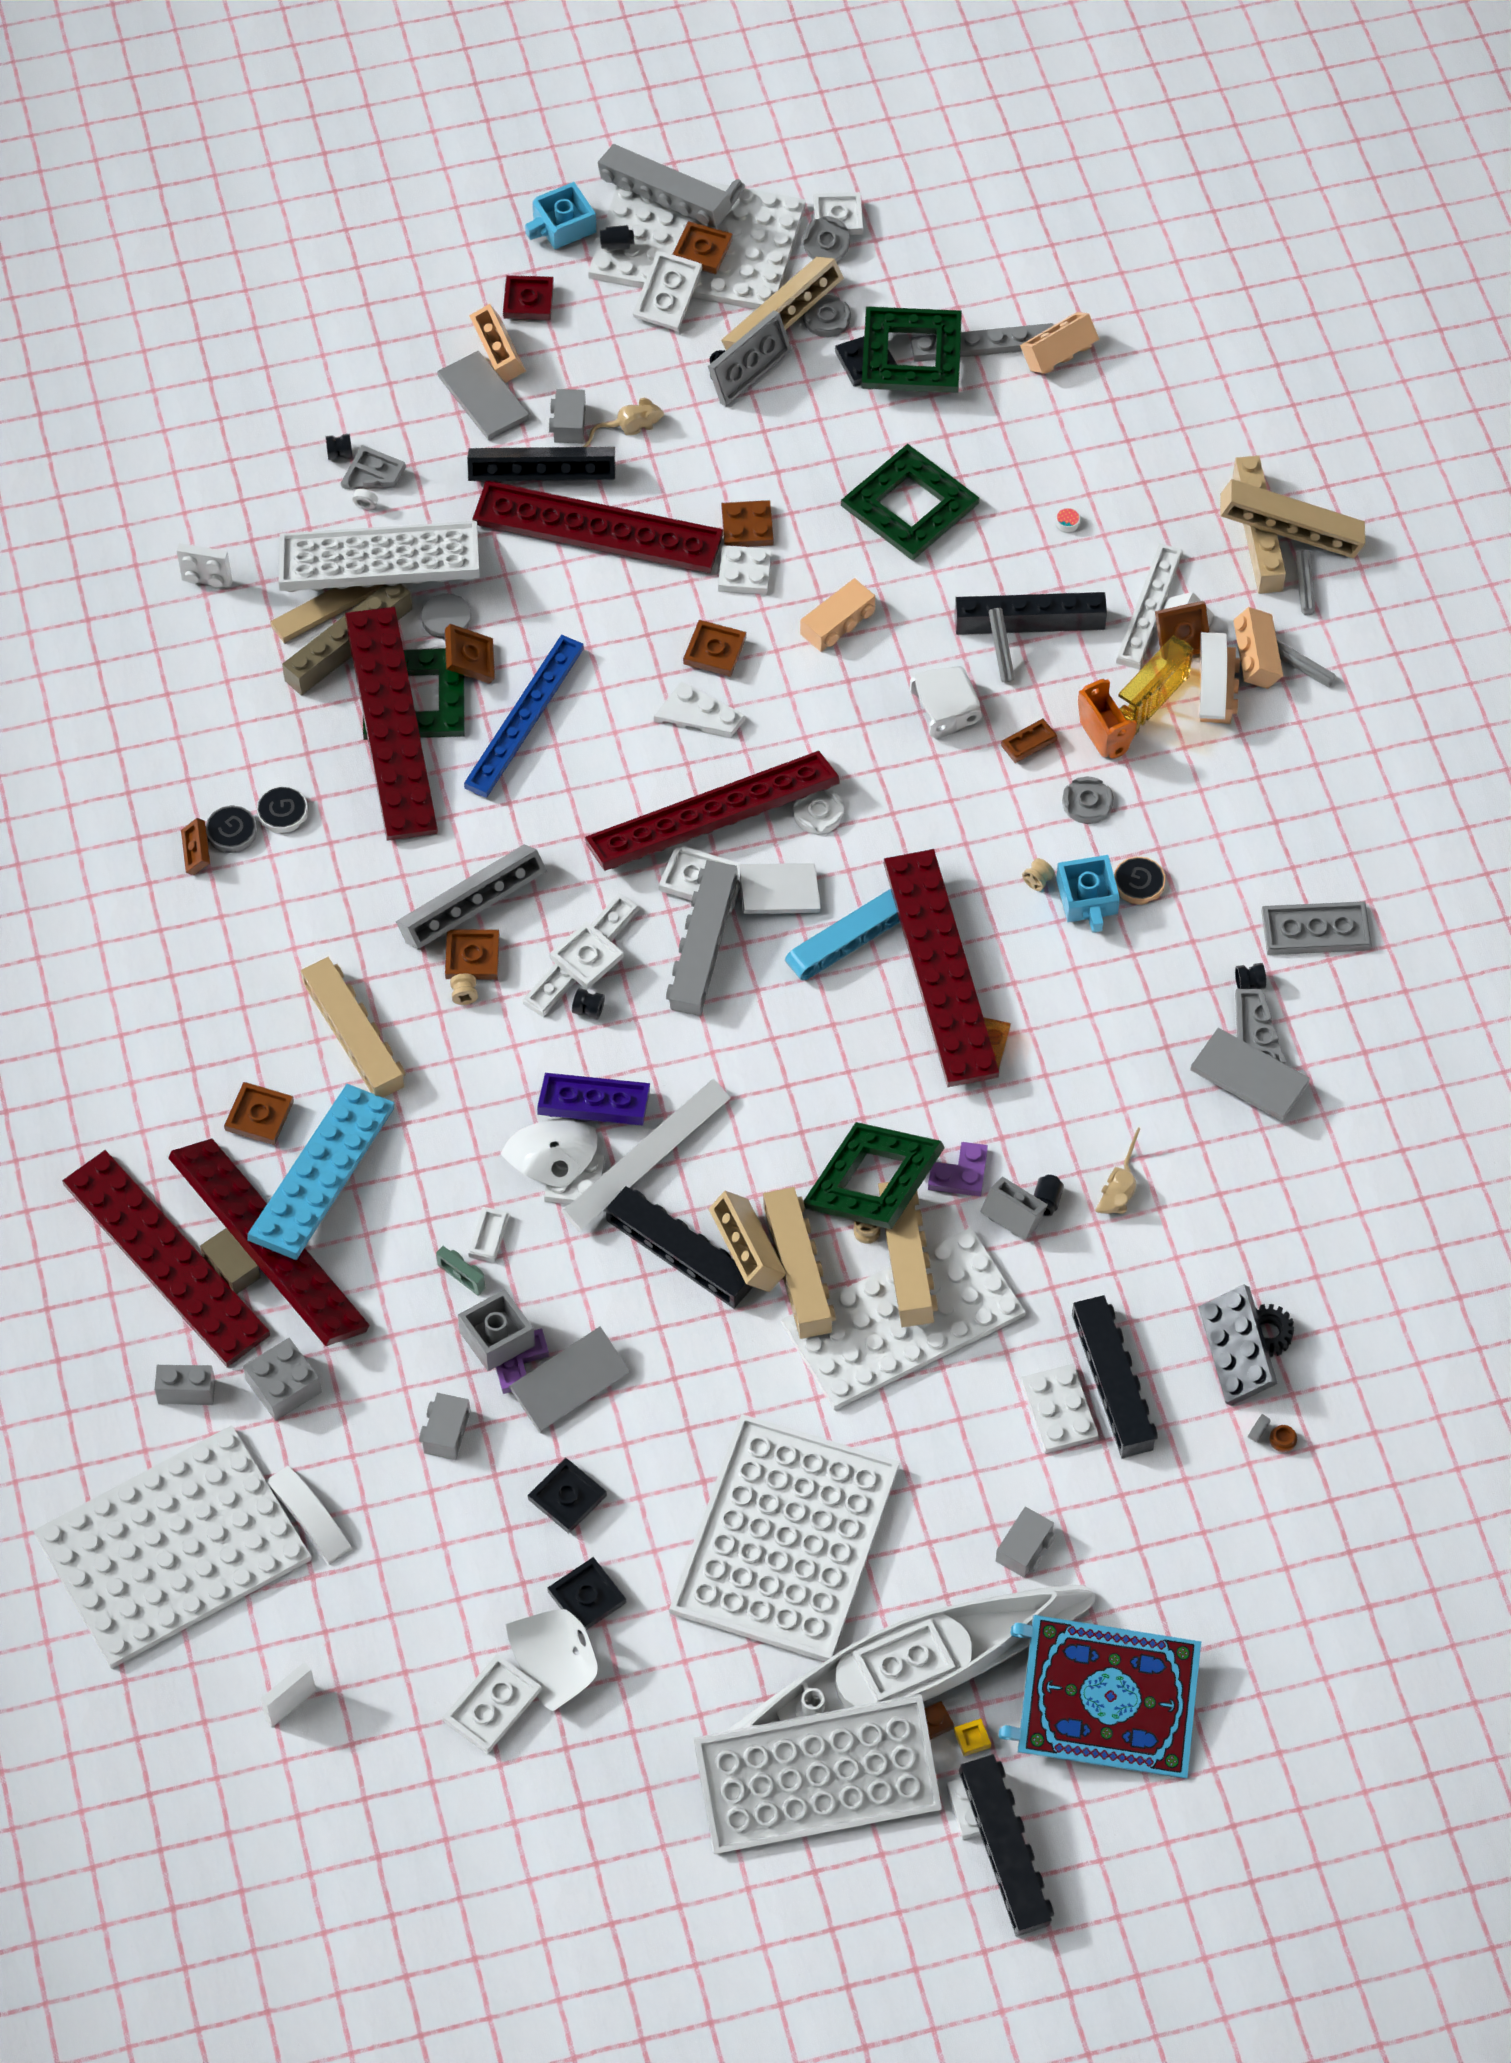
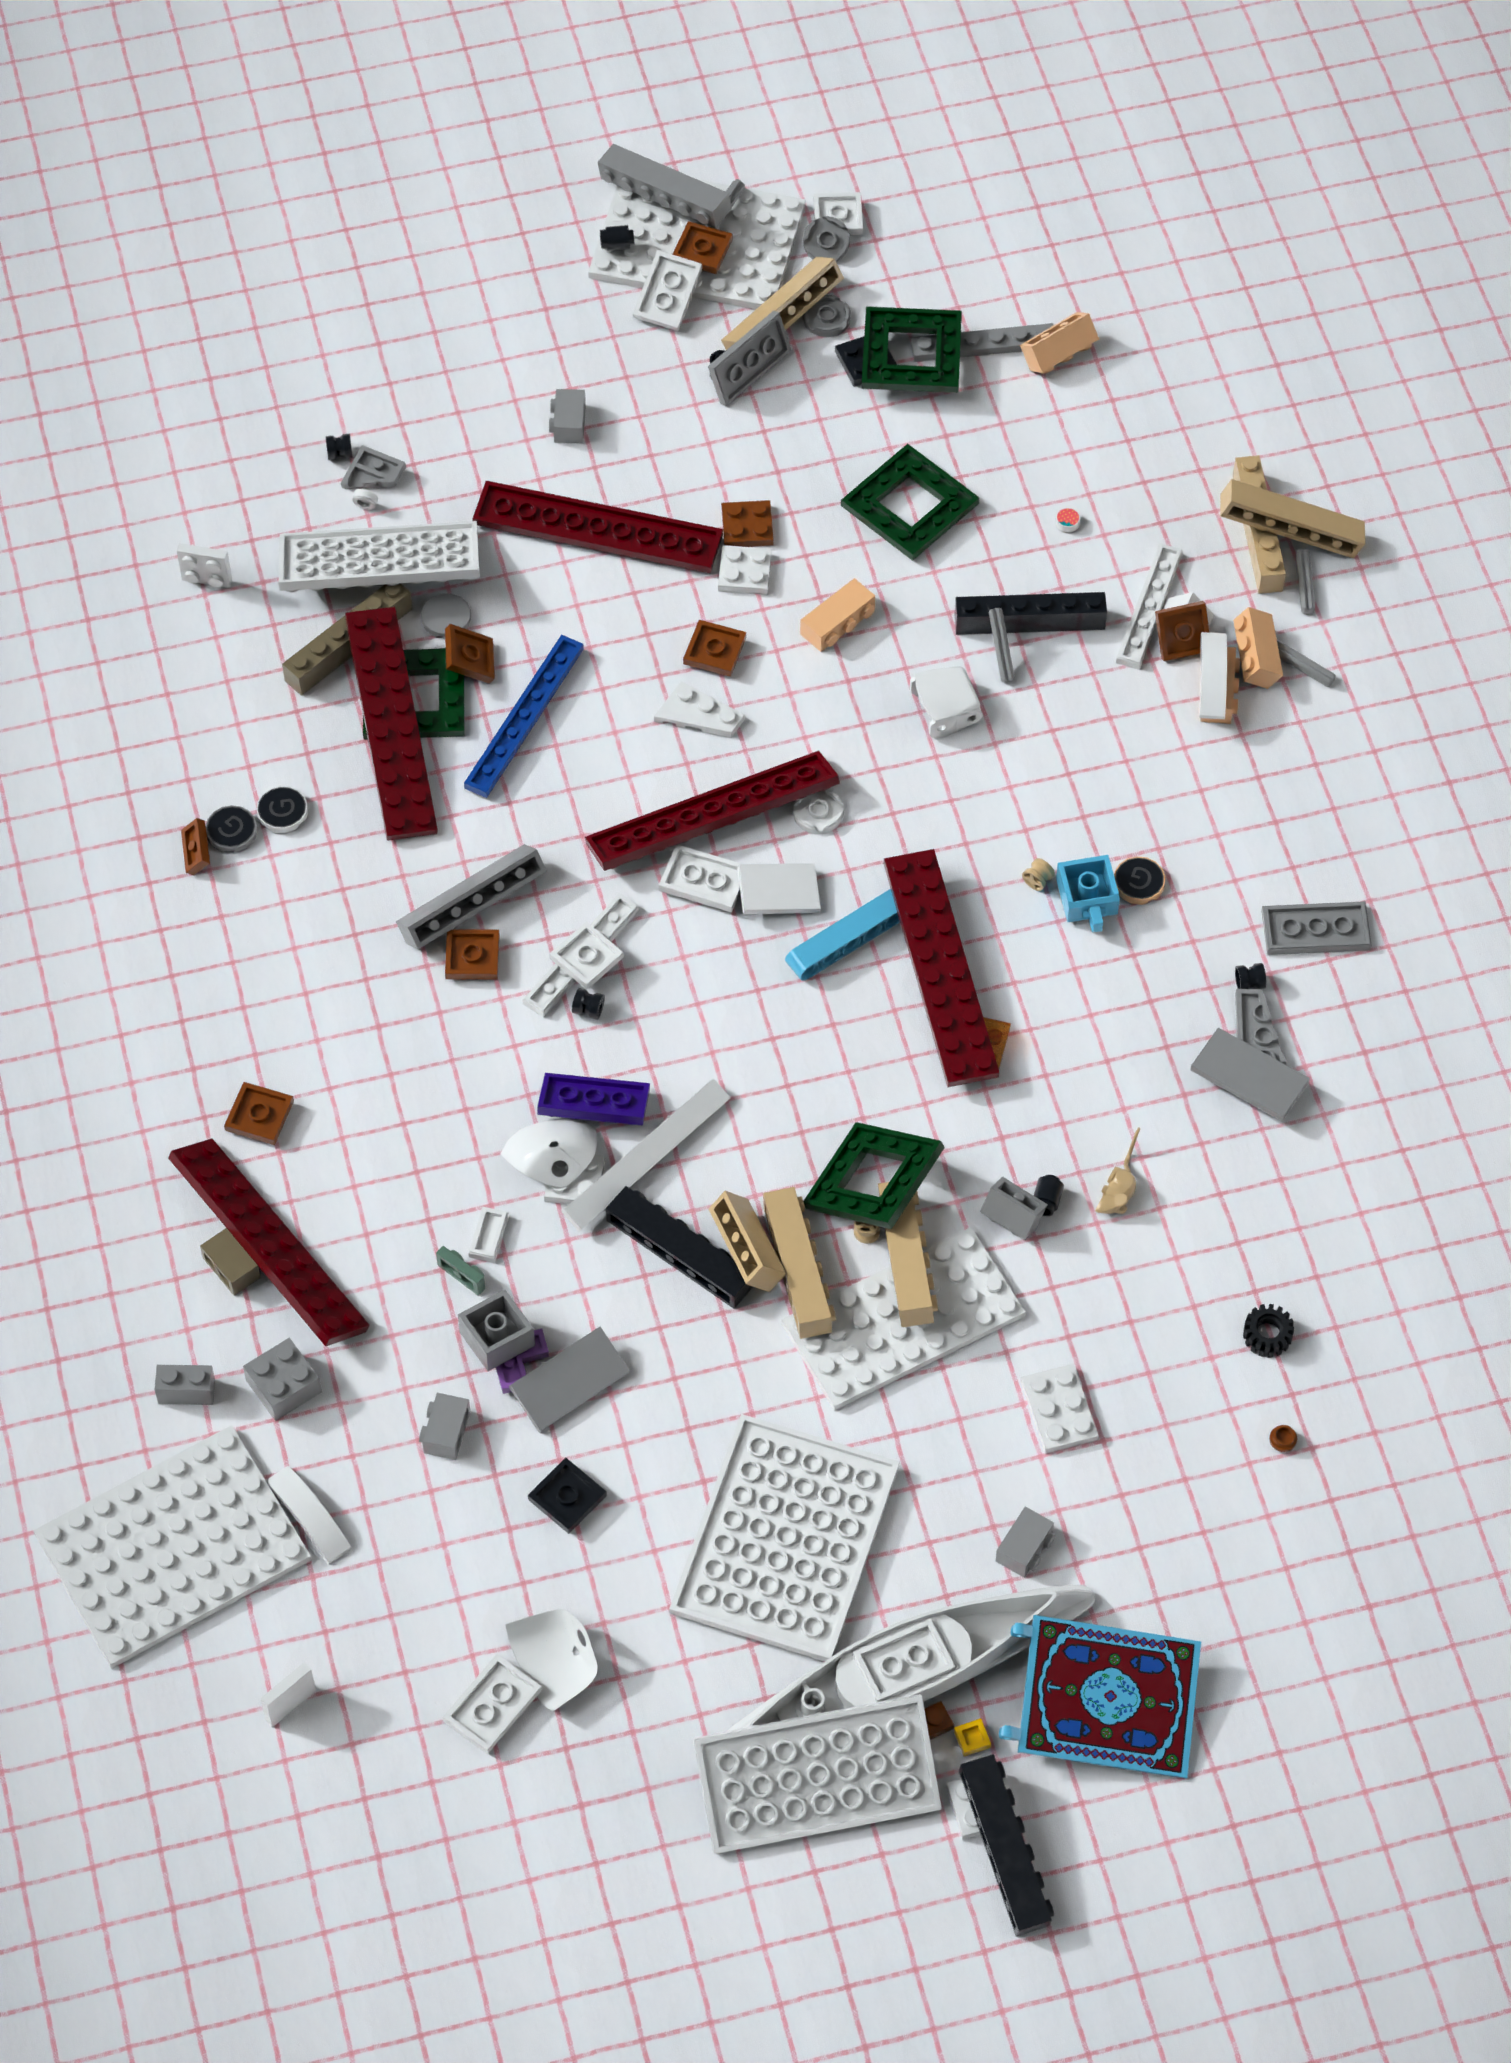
dark red plate [62,1150,271,1368] -> none
medium azure plate [248,1084,394,1260] -> none
tan tile [270,584,385,643] -> none
tan brick [300,957,406,1098] -> none
light grey tile [437,350,529,440] -> none
tan wheel [450,973,478,1005] -> none
black brick [467,447,616,481] -> none
light nougat brick [469,304,526,383] -> none
dark red plate [503,275,554,320] -> none
medium azure hinge [525,182,597,250] -> none
black plate [547,1557,626,1634] -> none
tan animal [583,398,664,447] -> none
light grey brick [666,860,738,1016] -> none
medium lavender plate [928,1142,988,1197] -> none
dark orange plate [1001,718,1058,763] -> none
light grey tile [1062,776,1114,824] -> none
black brick [1072,1295,1158,1459] -> none
orange piece [1078,679,1137,758] -> none
clear yellow door [1118,635,1194,735] -> none
plate [1198,1284,1278,1406] -> none
light grey tile [1247,1414,1271,1442] -> none

